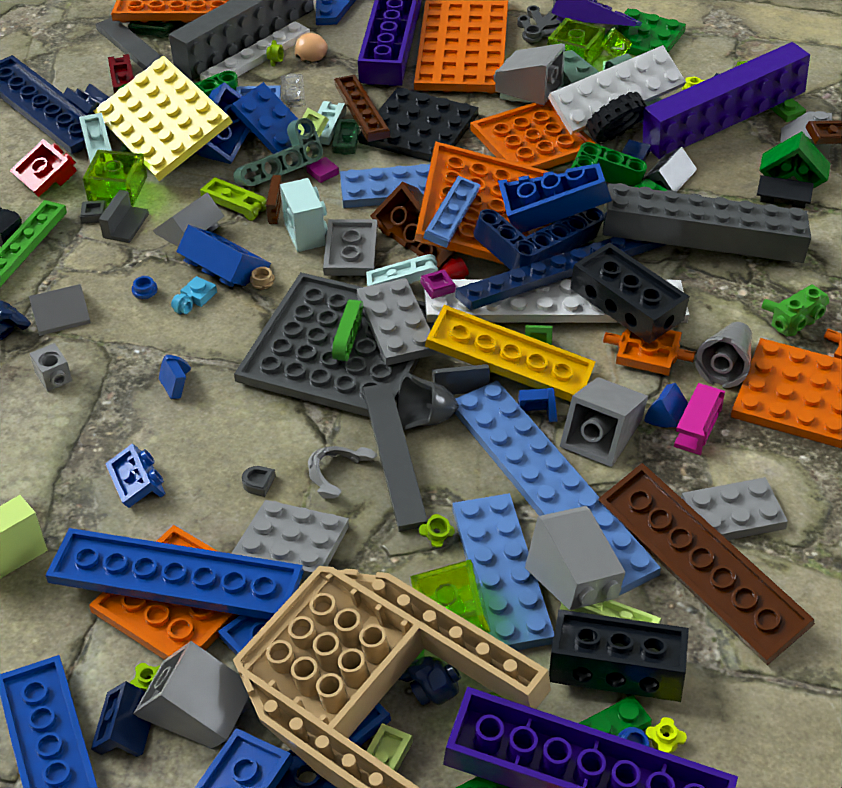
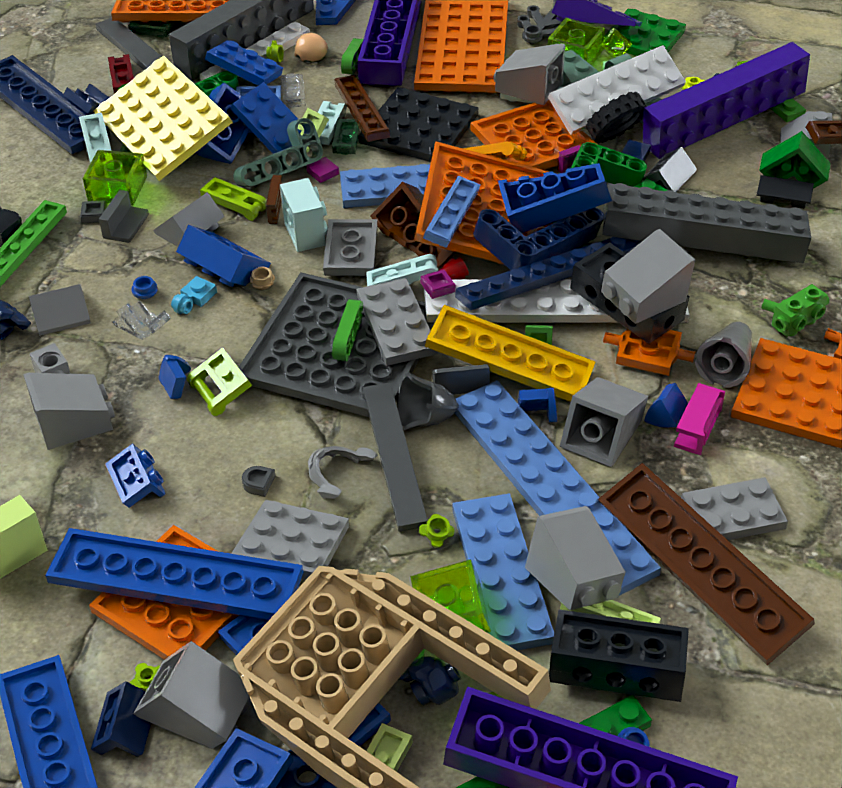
red plate [10,139,78,197] -> none
neon yellow plate [646,717,687,753] -> none
none -> light grey slope [23,373,115,450]
none -> clear slope [112,301,171,340]
none -> plate [187,348,252,416]
none -> blue plate [205,40,283,86]
none -> bright green beam [341,38,363,75]
none -> light orange plate [463,142,527,161]
none -> magenta tile [558,145,581,173]
none -> light grey slope [601,229,695,324]

